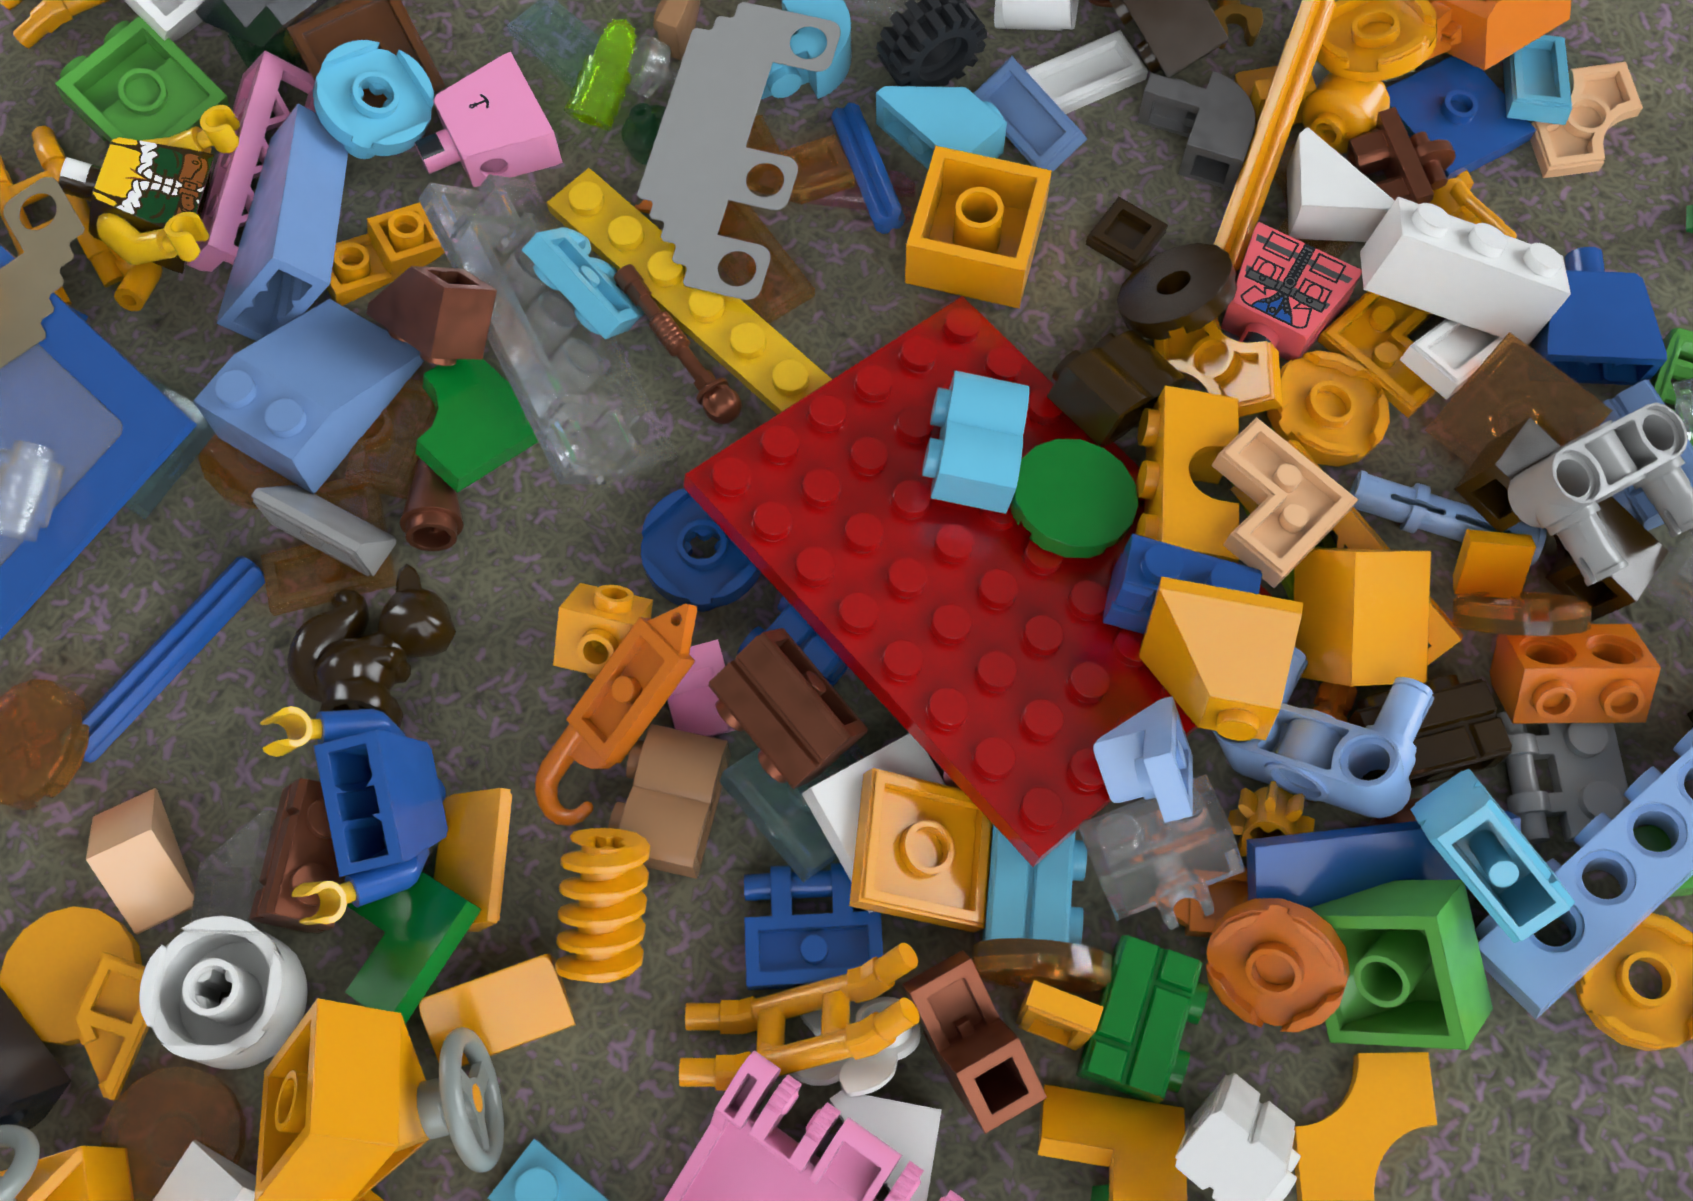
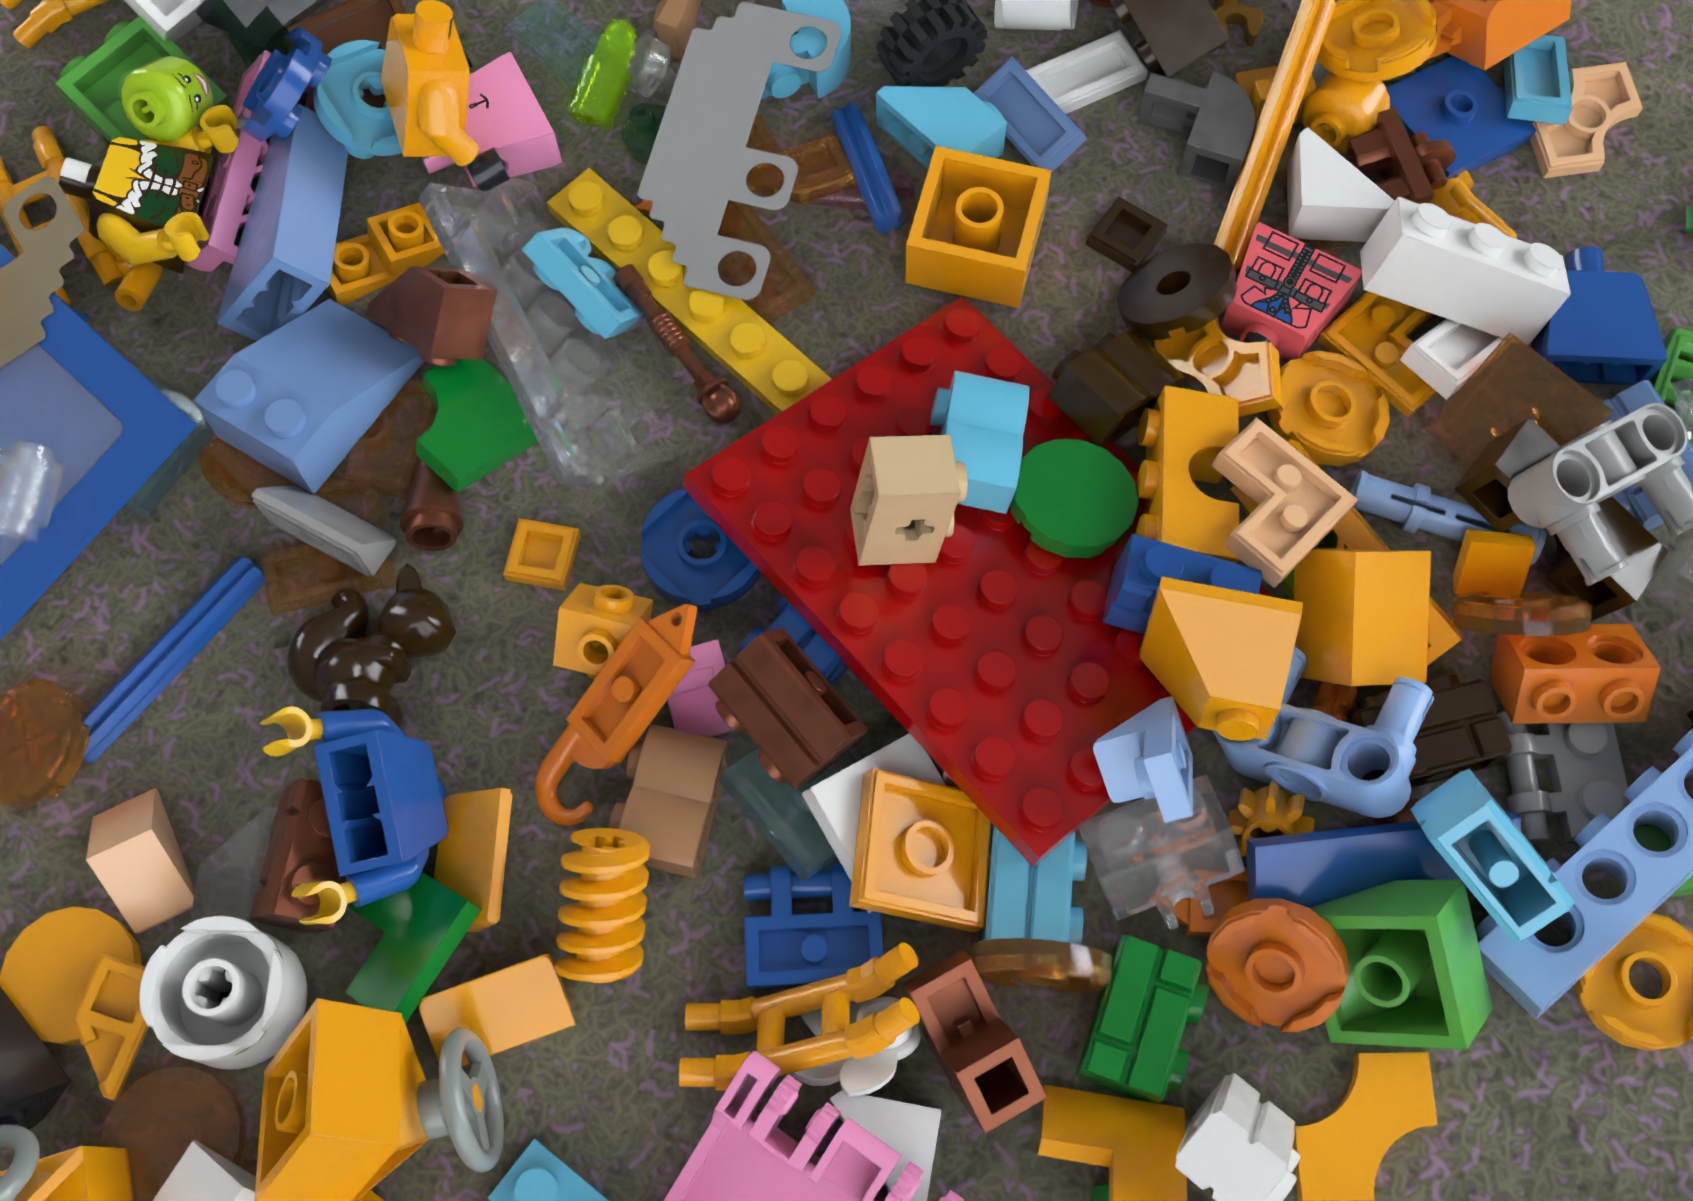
light orange tile [1016,980,1104,1051] -> none
none -> lime head [121,56,213,142]
none -> blue plate [237,27,332,142]
none -> light orange torso [381,0,510,191]
none -> light orange tile [503,518,581,591]
none -> tan brick [850,435,968,566]

